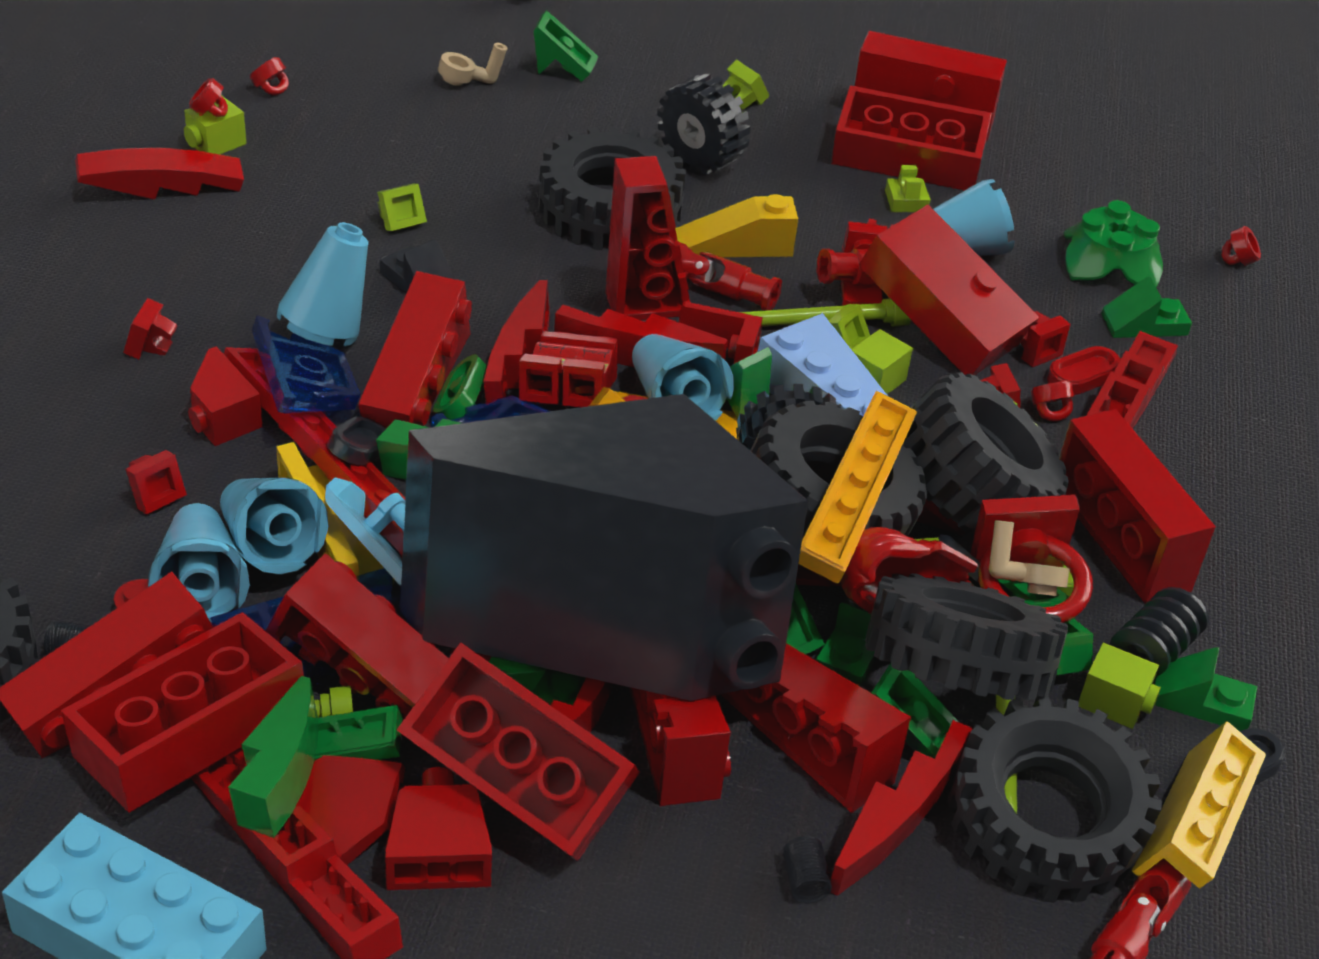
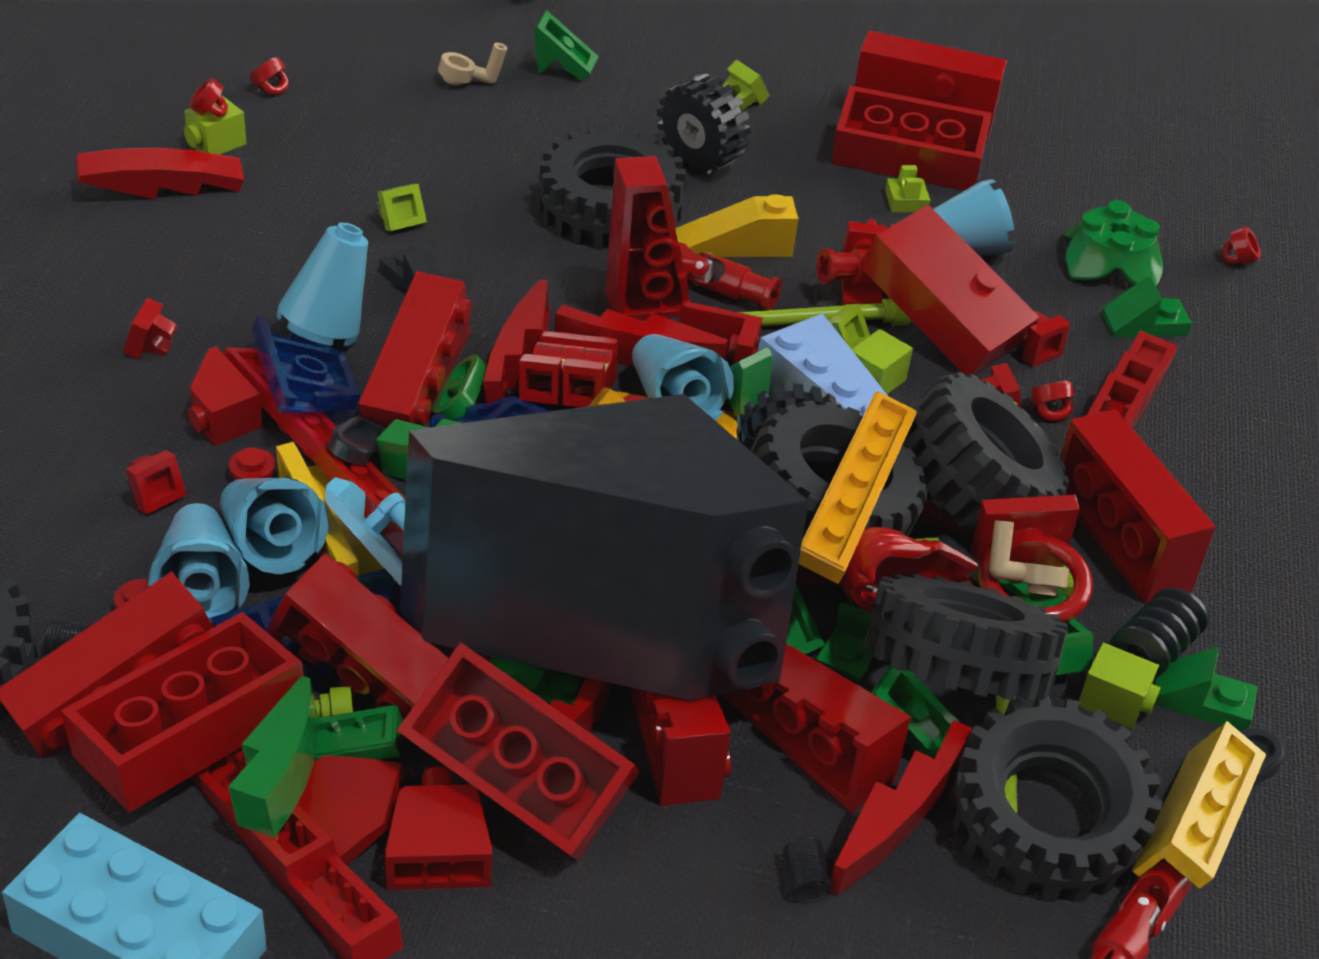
red tile [1047,346,1121,395] -> none
none -> red plate [229,448,275,480]

